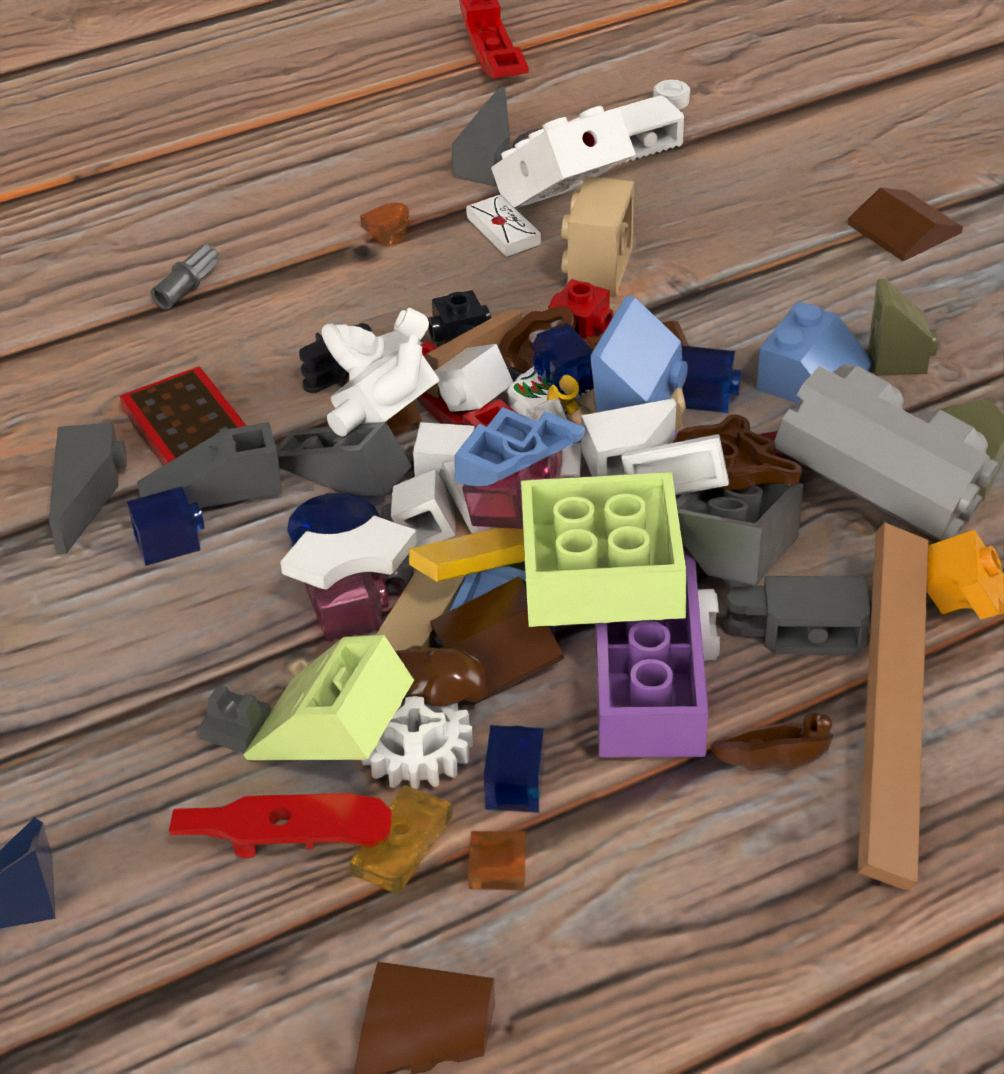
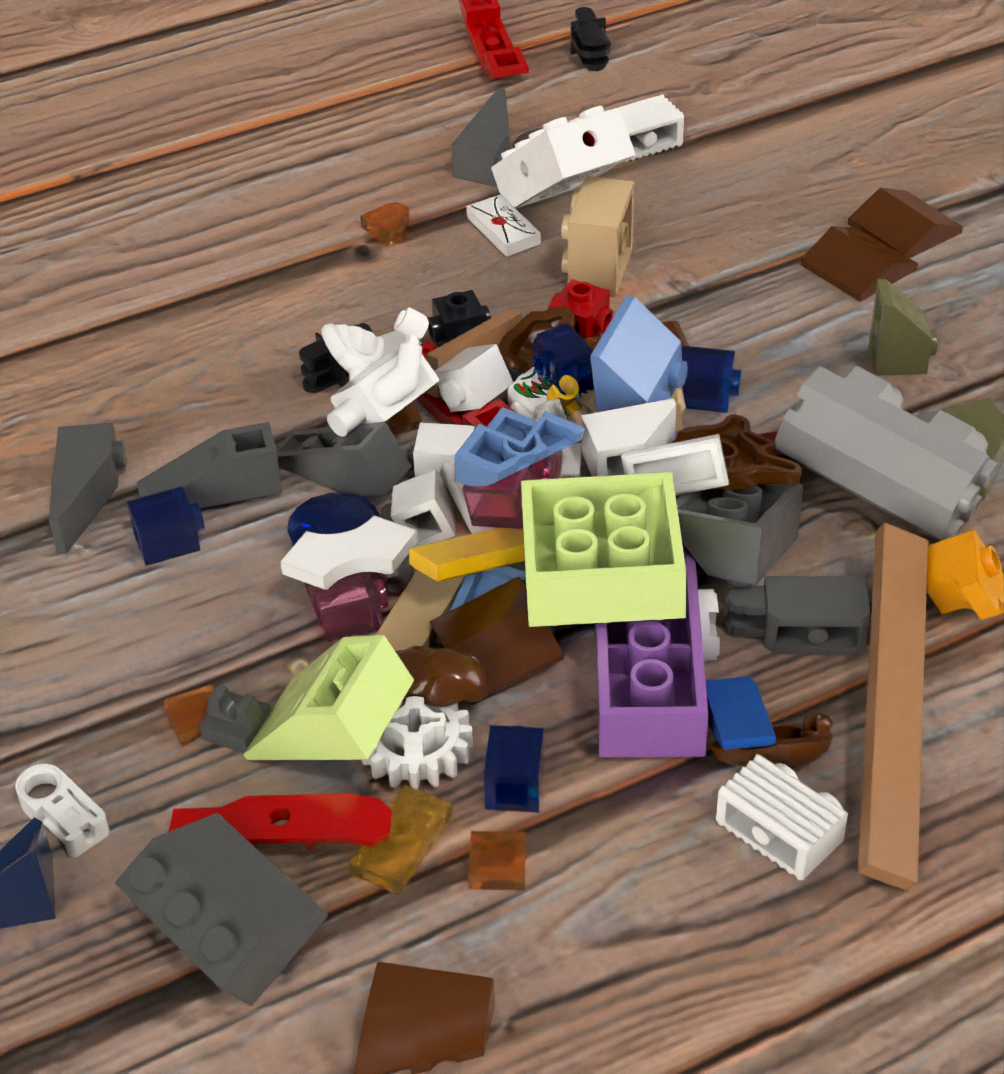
tile [119,366,247,465] -> none
dark grey axle [150,244,219,309] -> none
white tile [653,80,690,110] -> none
medium blue slope [756,301,873,404] -> none
none -> white piece [15,764,110,858]
none -> dark grey slope [115,813,328,1006]
none -> clear orange tile [163,684,214,747]
none -> black arm [571,7,611,72]
none -> blue slope [706,677,776,750]
none -> white brick [716,754,848,880]
none -> reddish brown slope [801,226,918,302]

